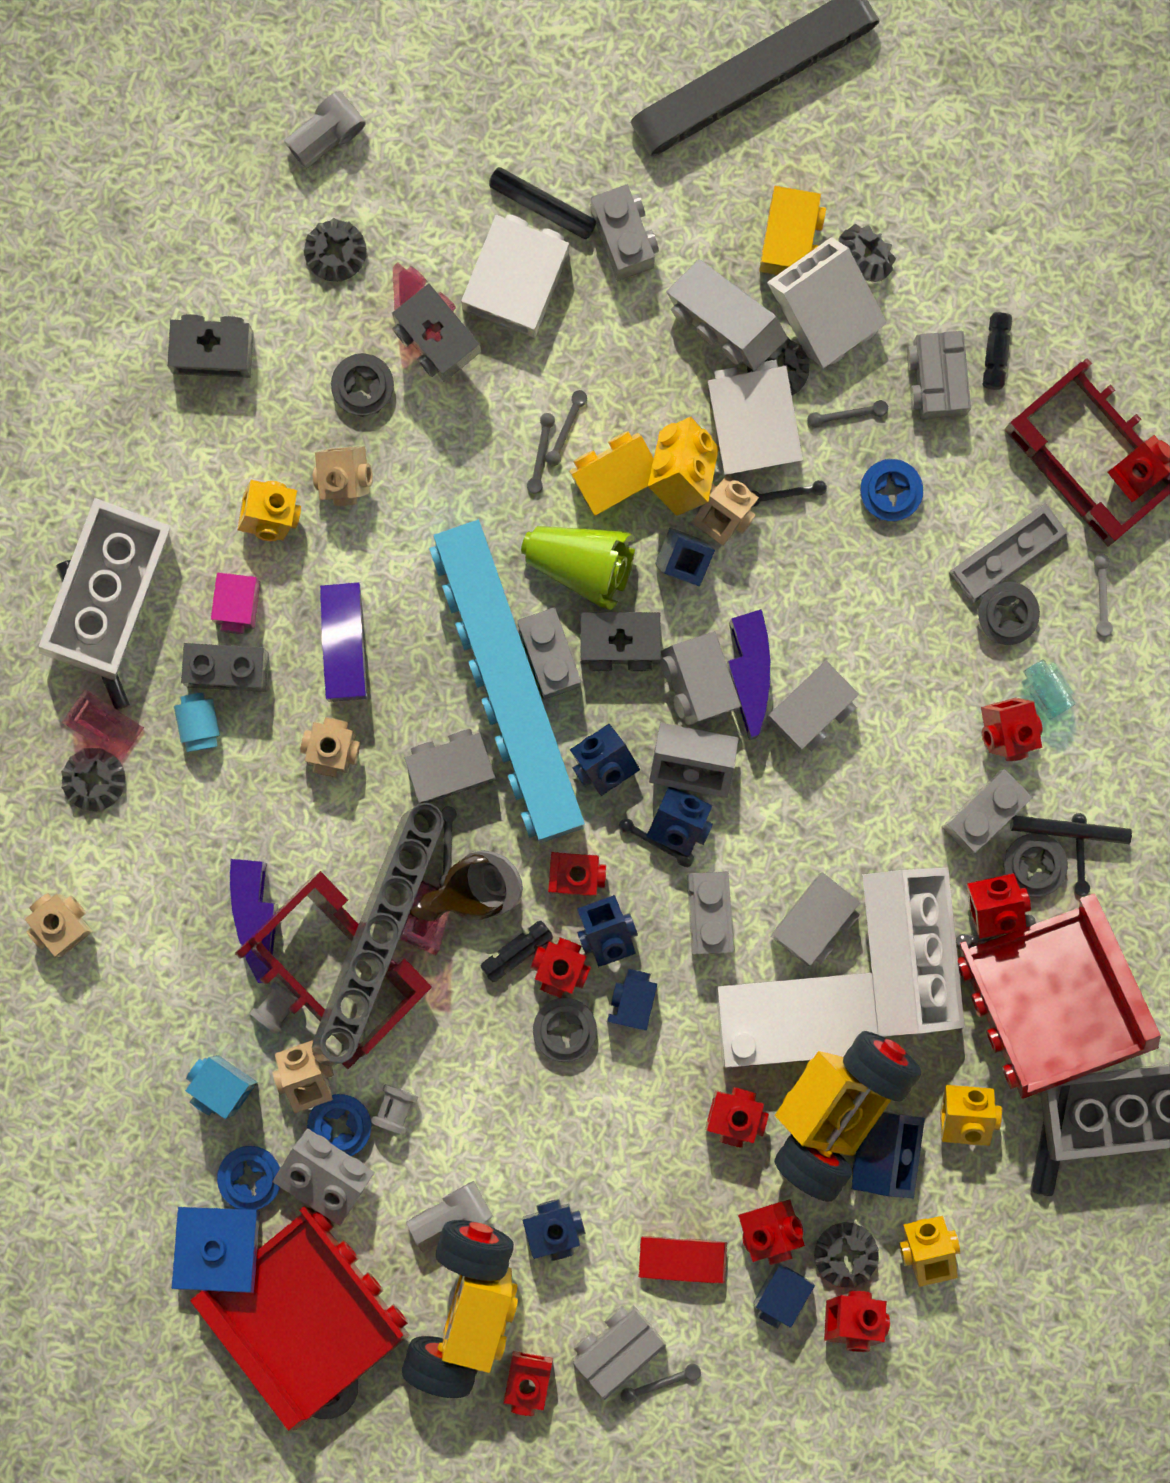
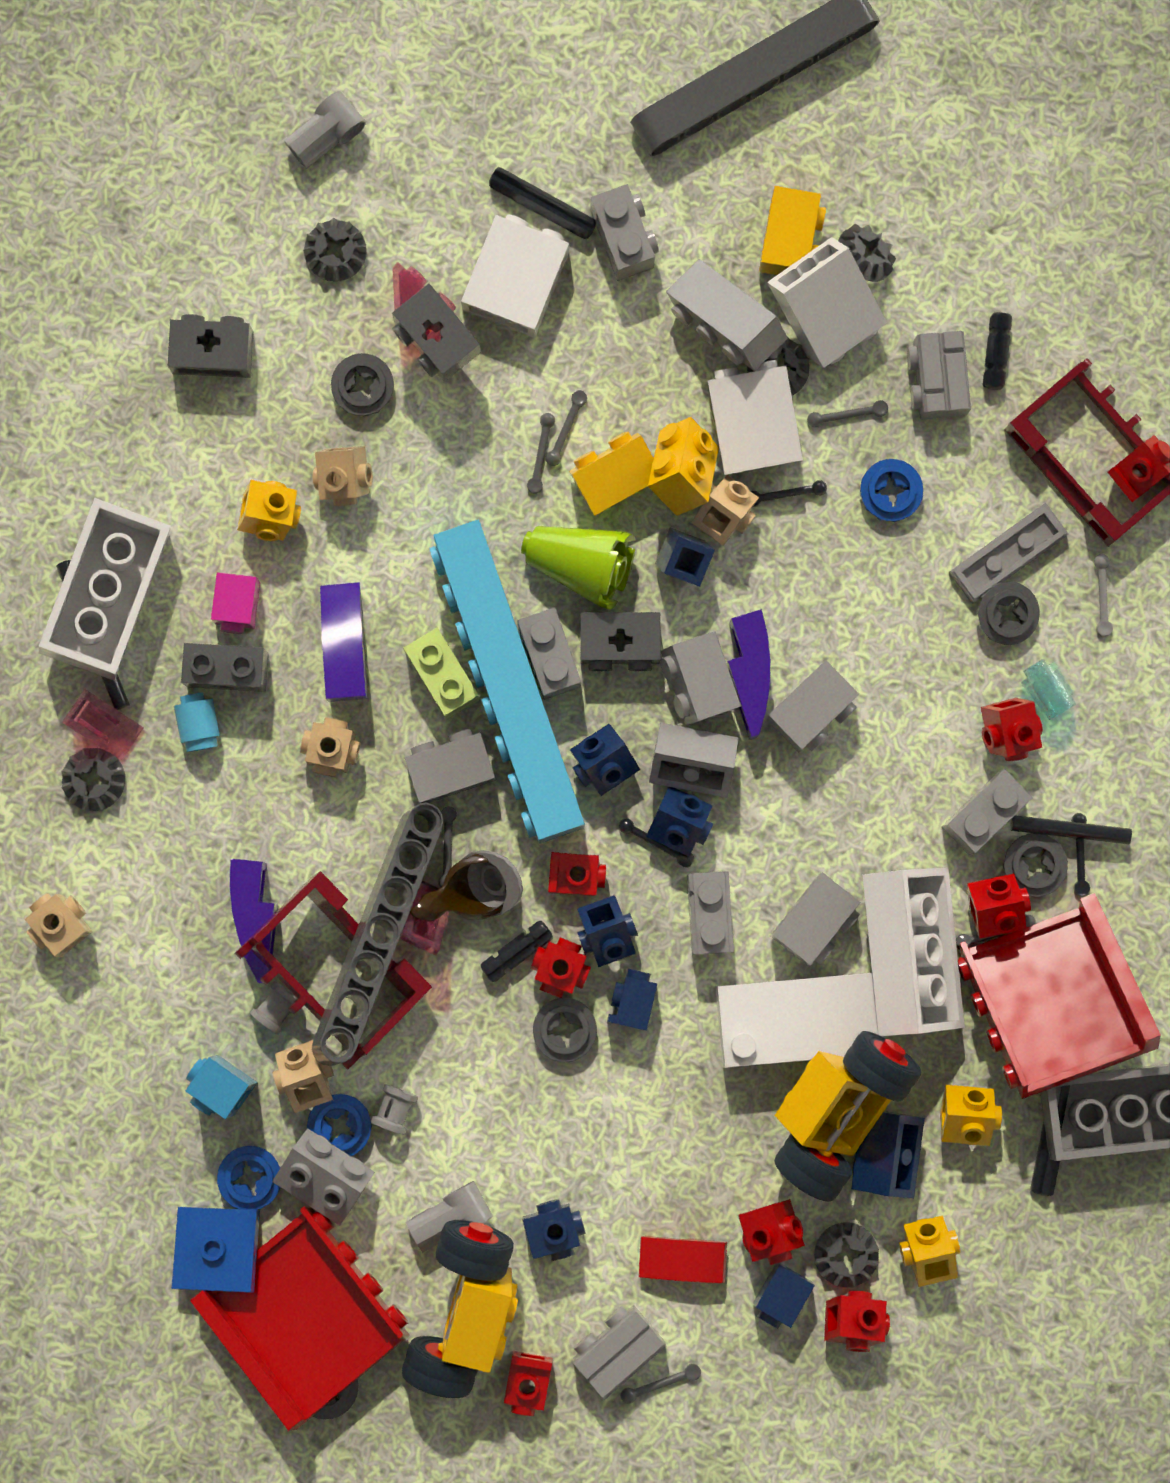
red brick [705,1087,769,1148] -> none
none -> yellowish green brick [403,627,480,720]

